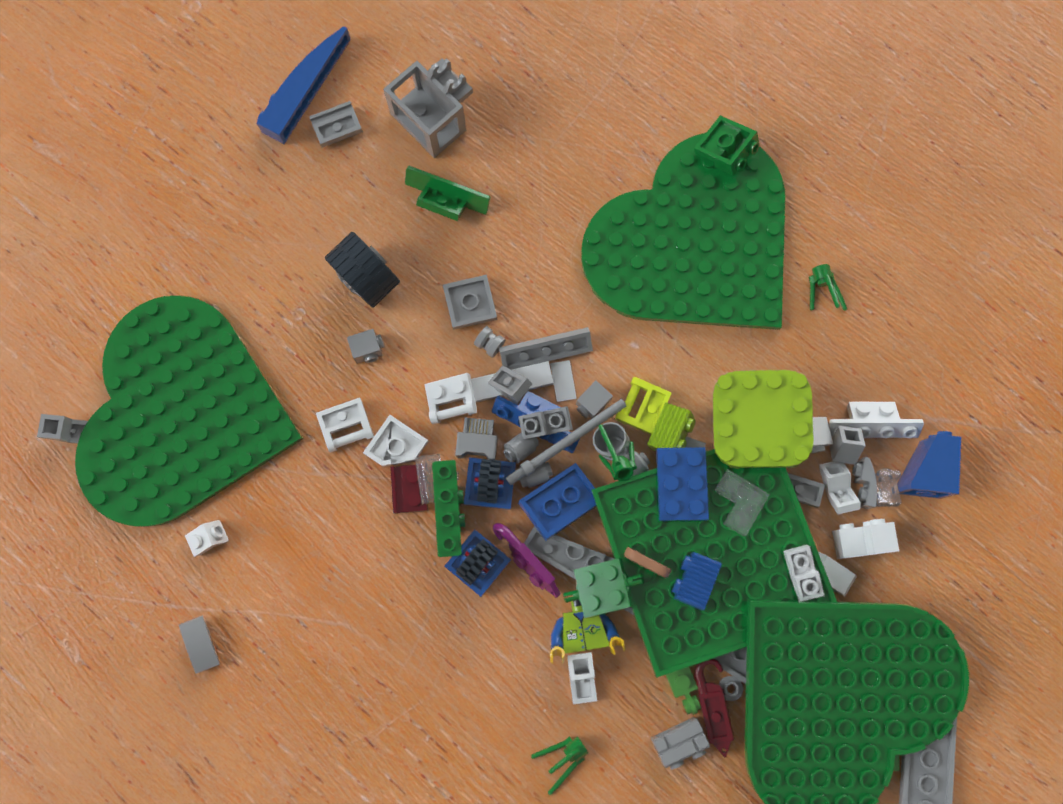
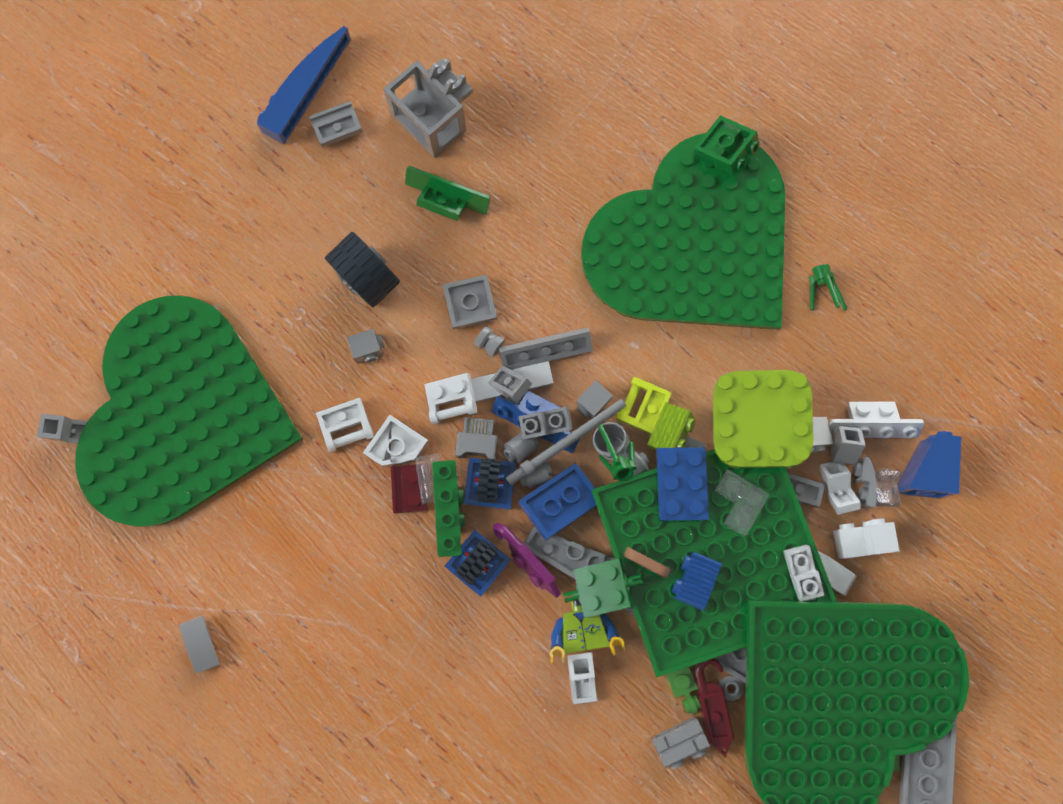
white bracket [185,520,228,557] -> none
green plant [531,736,588,795] -> none
white sticker [550,360,576,402] -> none

